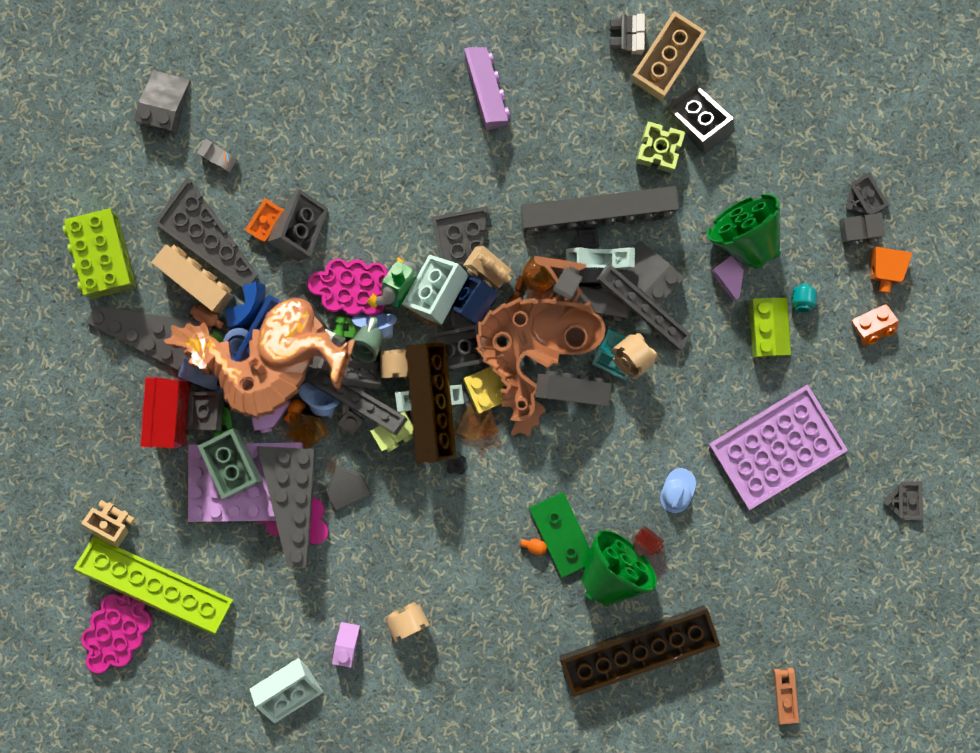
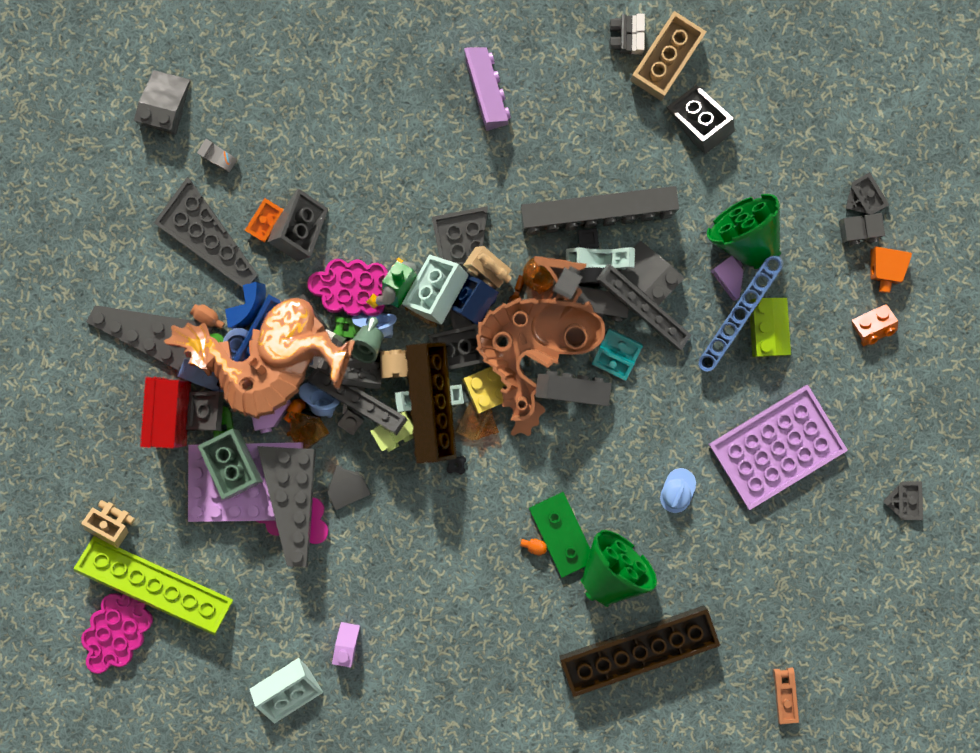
lime brick [63,208,137,299] -> none
tan brick [152,244,234,314] -> none
tan brick [385,602,430,643] -> none
tan brick [611,333,658,379] -> none
clear red brick [632,525,664,556] -> none
yellowish green brick [635,122,685,173] -> none
teal head [791,283,817,313] -> none
none -> medium blue beam [699,256,783,371]

